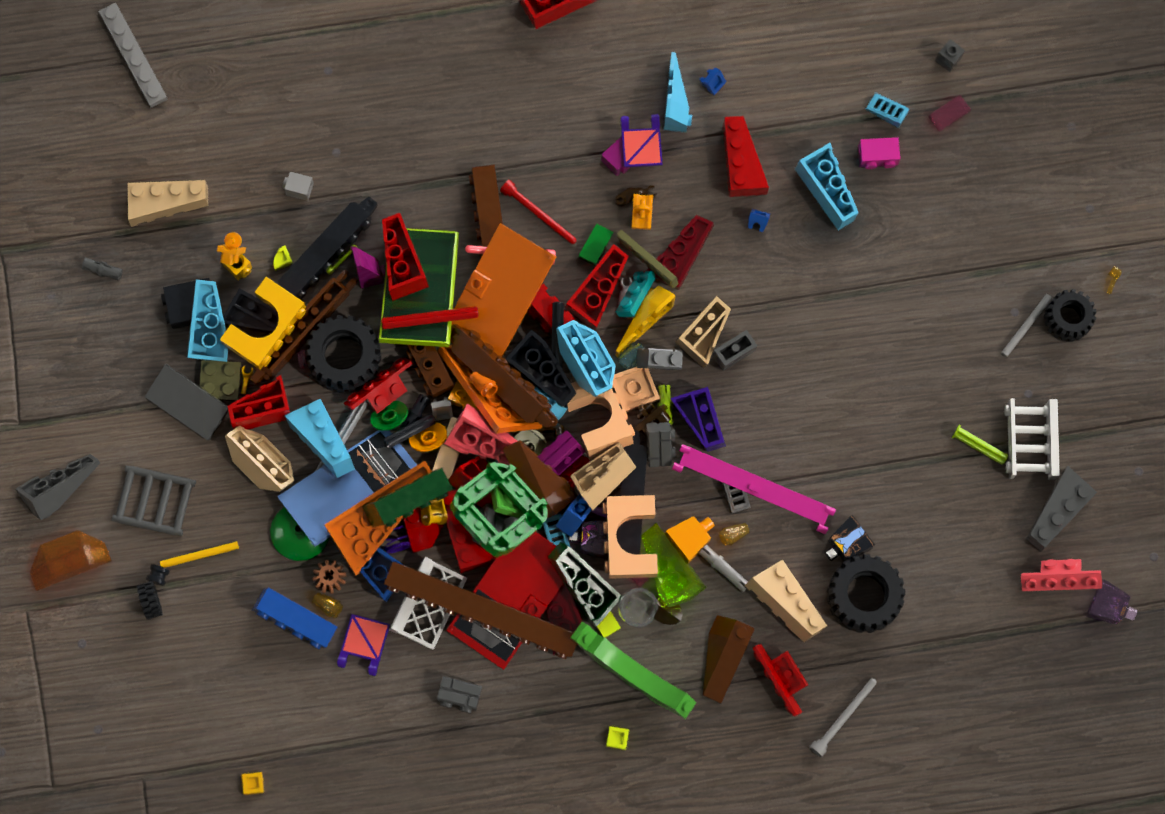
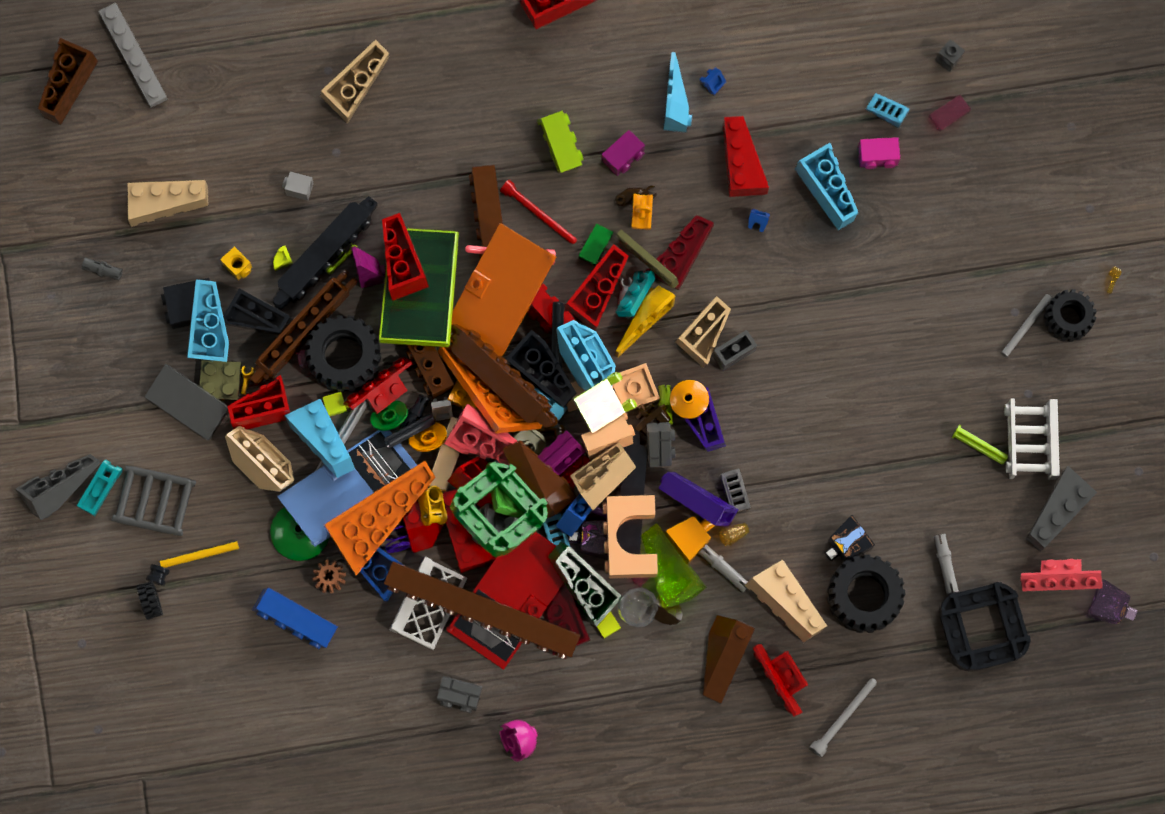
clear orange wedge [30,530,112,591] -> none
light orange hips [217,232,246,265] -> none
yellow arch [220,277,306,370] -> none
yellow tile [241,772,264,795] -> none
clear yellow cone [312,592,343,619] -> none
coral flag [337,614,390,676] -> none
dark green wedge [362,468,452,528] -> none
red axle [381,306,479,329] -> none
orange cone [469,372,498,398] -> none
bright green arch [571,622,696,719] -> none
neon yellow tile [606,726,629,750] -> none
clear light blue brick [617,342,645,370] -> none
coral flag [620,114,663,168] -> none
dark grey brick [637,348,683,370] -> none
dark pink piece [672,444,836,534] -> none
none -> reddish brown wedge [38,38,98,125]
none -> teal plate [77,459,123,516]
none -> tan wedge [321,40,389,123]
none -> neon yellow tile [323,392,347,416]
none -> dark pink cylinder [500,720,537,762]
none -> lime wedge [537,111,583,173]
none -> flag [573,372,637,433]
none -> dark purple slope [659,471,738,526]
none -> light orange dish [670,380,709,419]
none -> light grey pin [933,534,959,594]
none -> black plate [939,582,1031,672]

